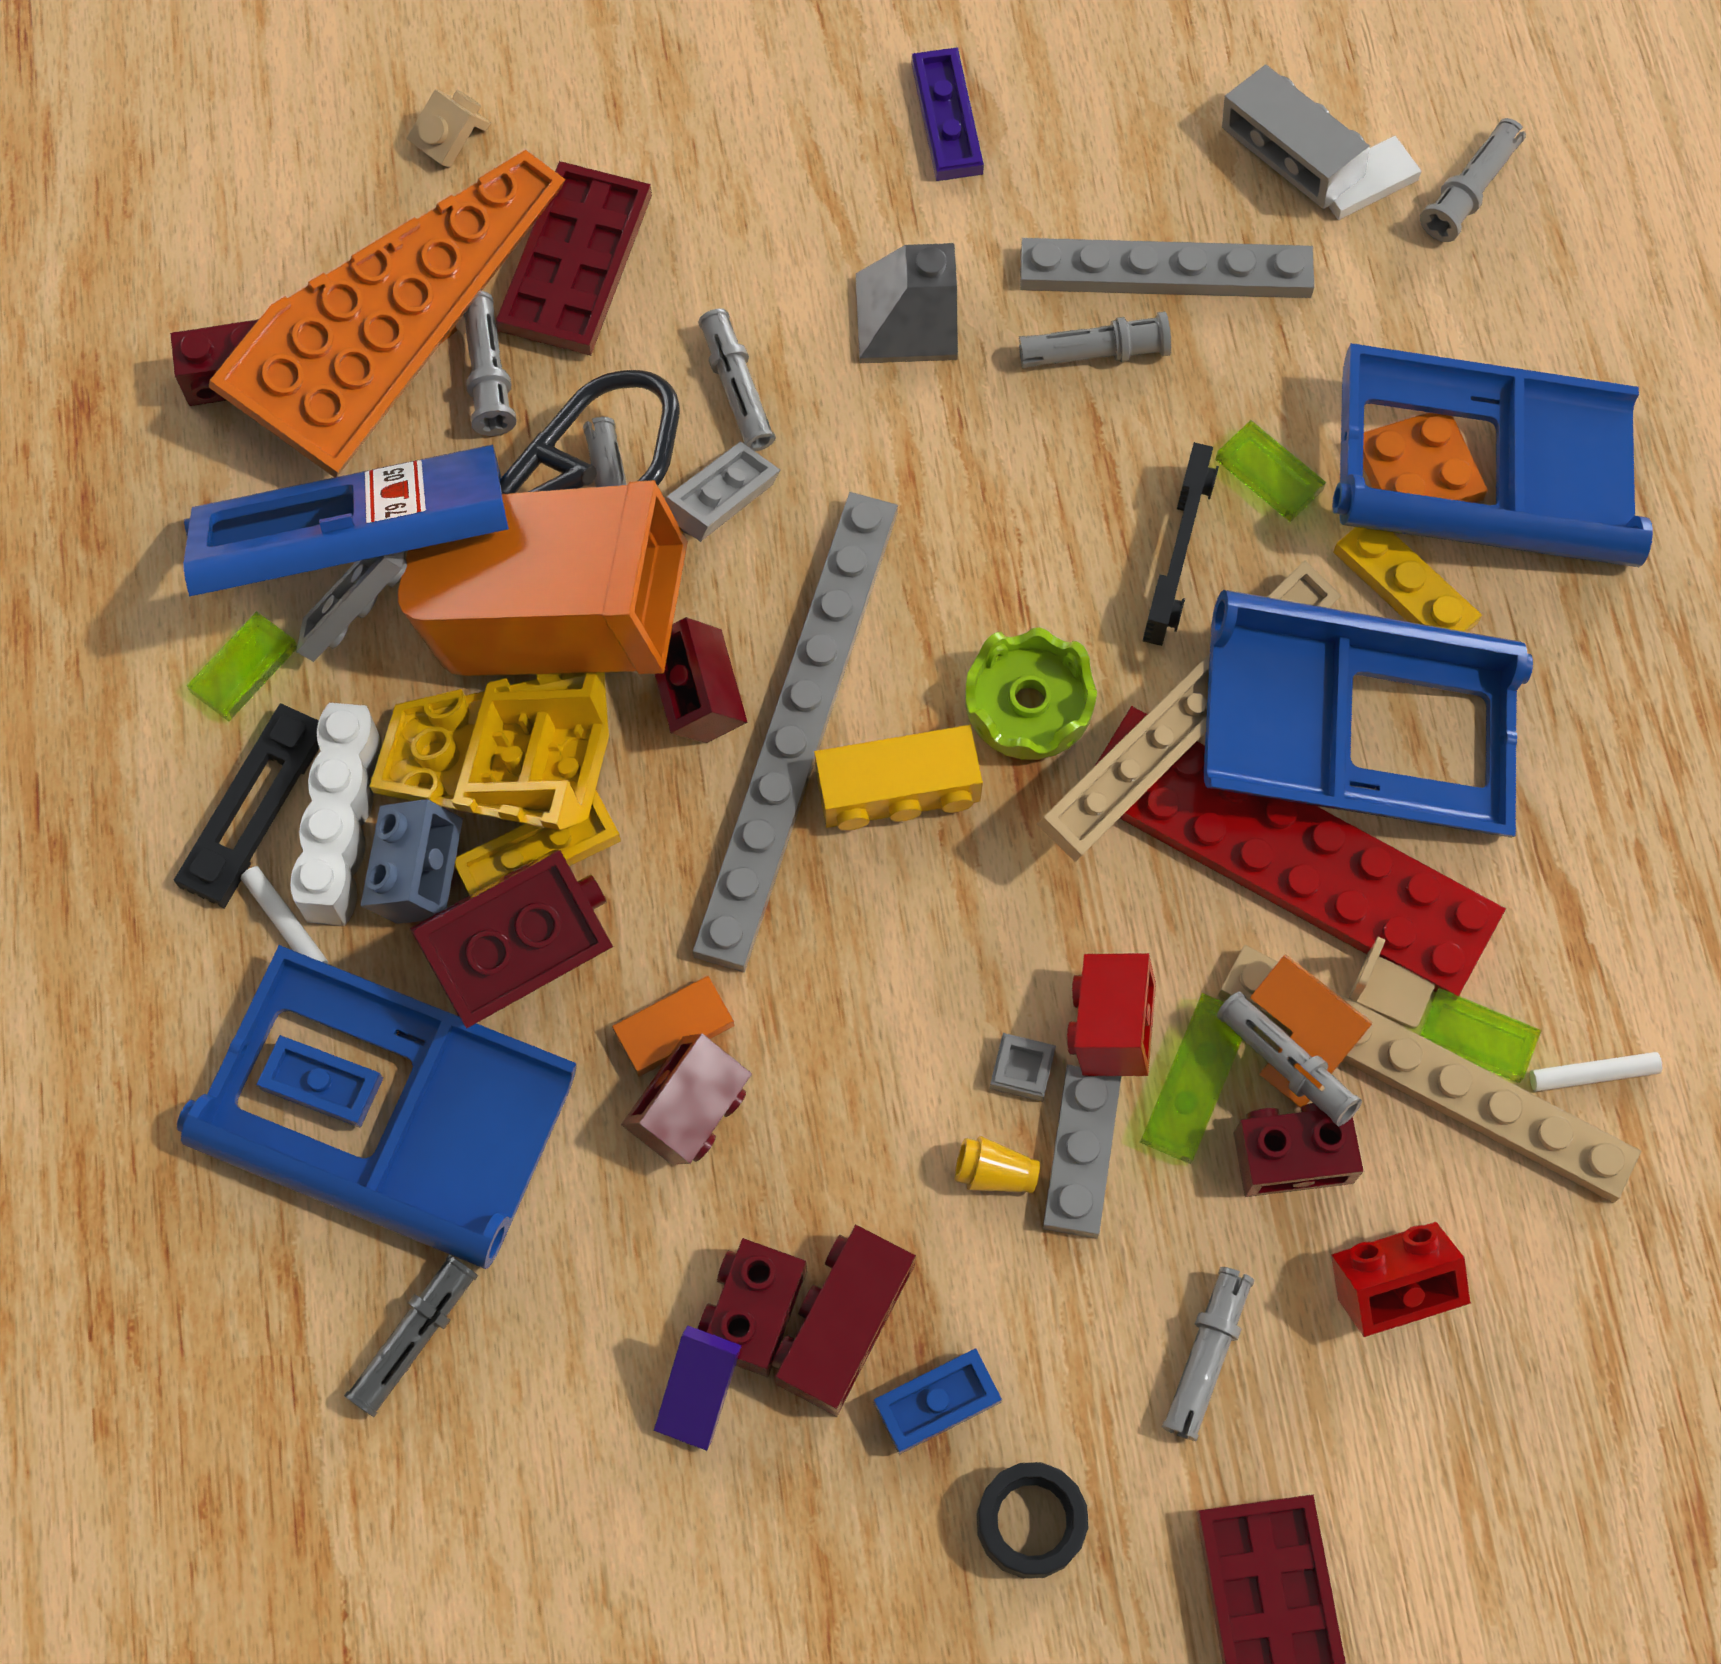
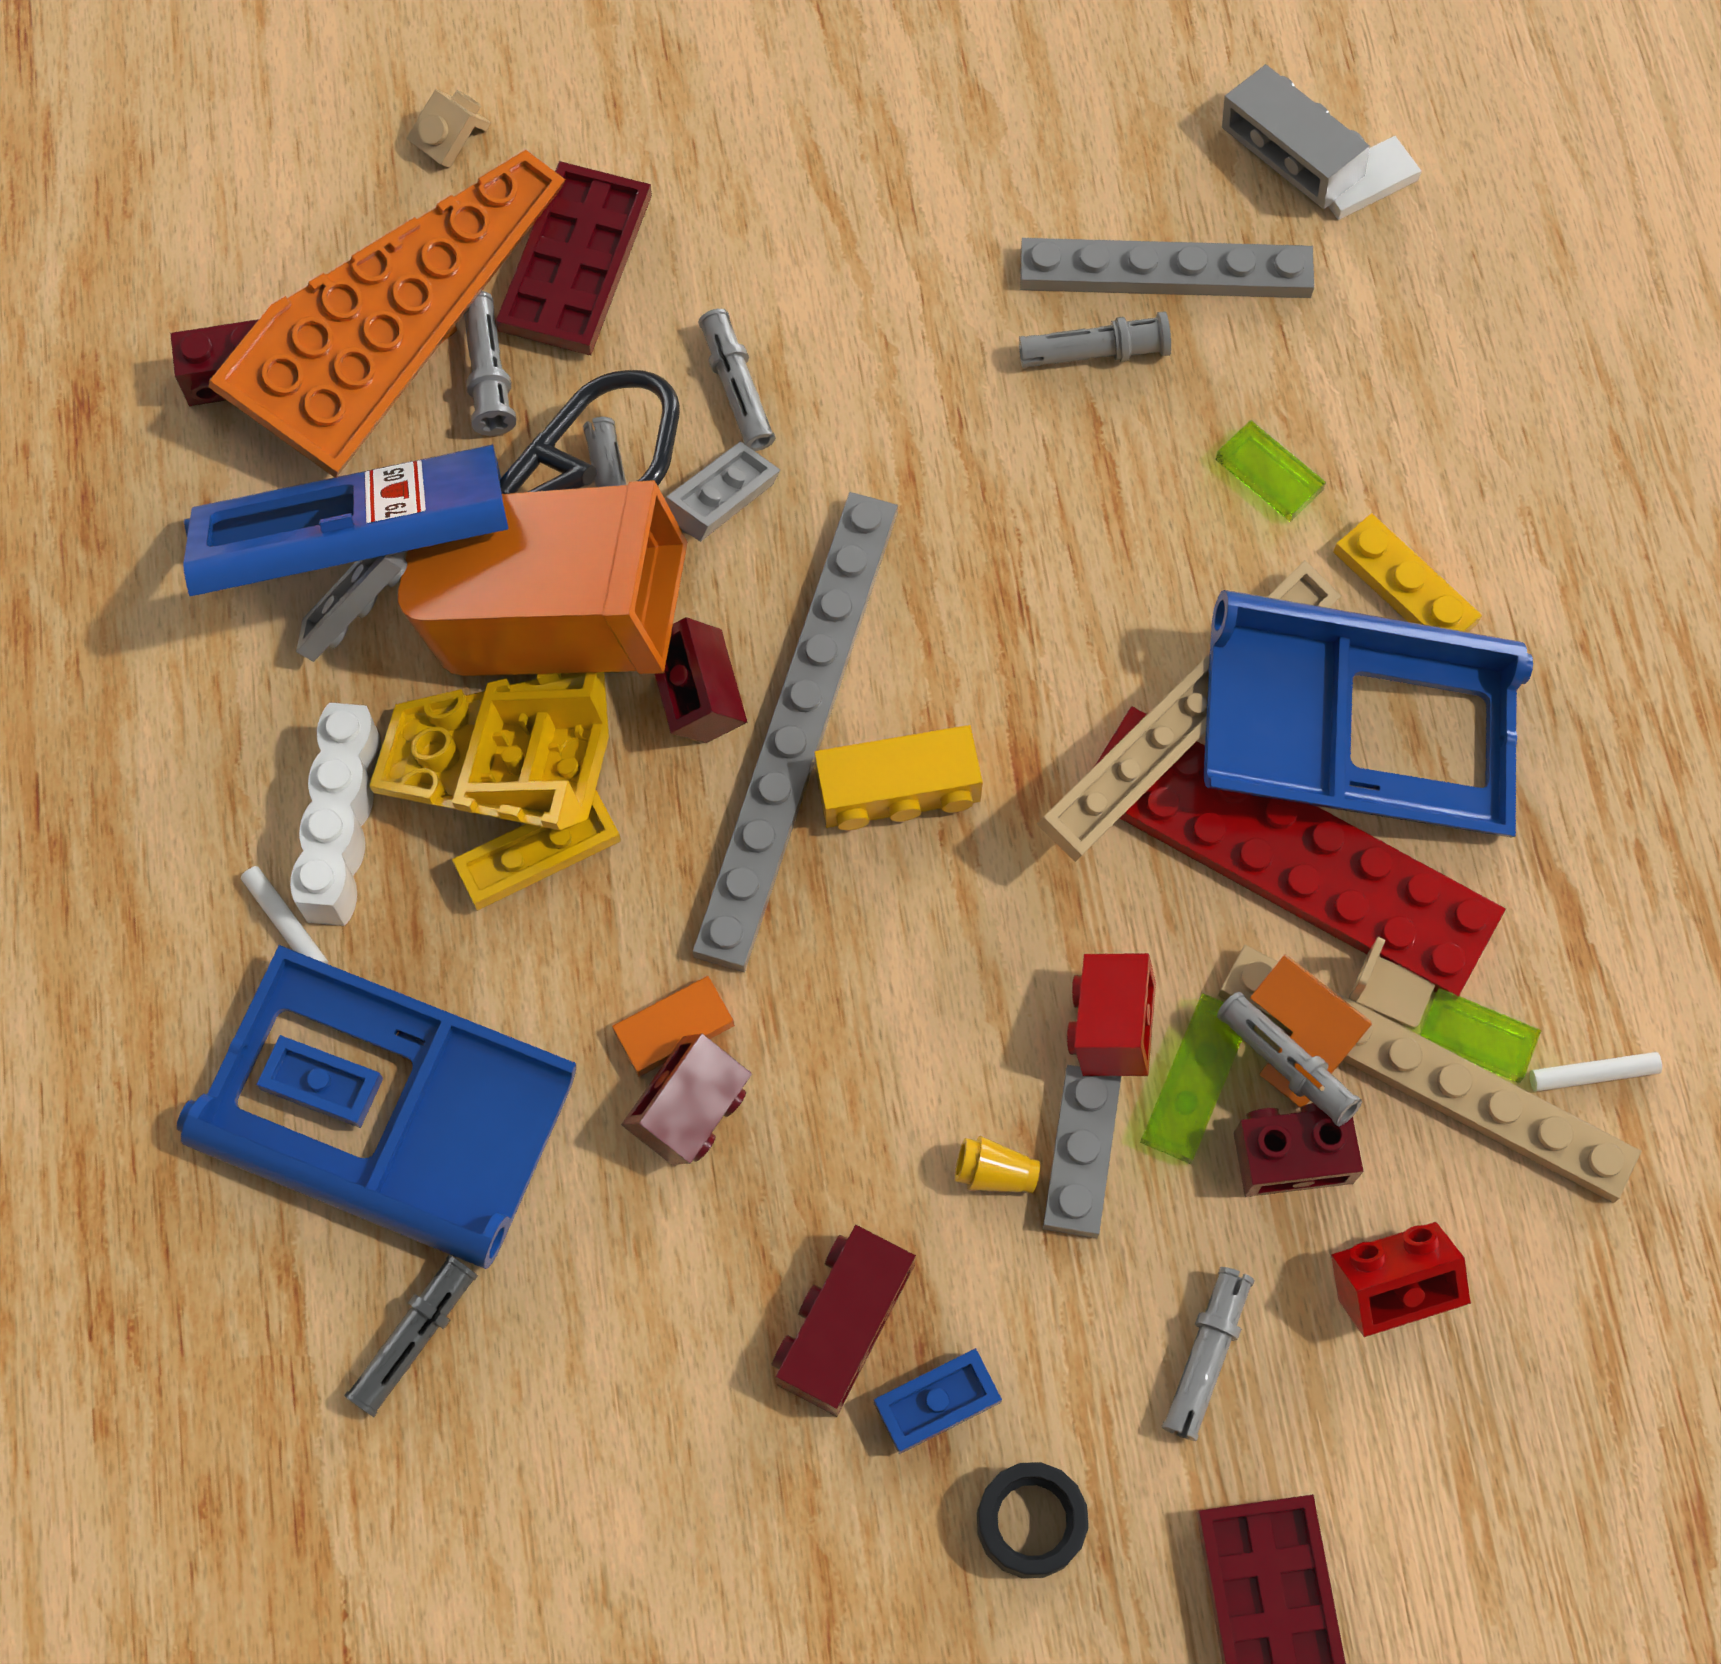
black container [174,703,319,909] -> none
clear neon green tile [187,611,297,722] -> none
sand blue brick [361,799,463,924] -> none
dark red torso [409,850,613,1028] -> none
dark purple tile [654,1325,742,1451] -> none
dark red brick [698,1238,807,1378] -> none
flat silver slope [856,243,958,363] -> none
dark purple tile [911,47,984,181] -> none
lime plate [965,628,1097,760] -> none
light grey tile [990,1033,1056,1102] -> none
black container [1142,442,1219,646] -> none
blue piece [1332,343,1653,568] -> none
orange plate [1363,412,1488,503] -> none
light grey pin [1420,118,1526,242] -> none

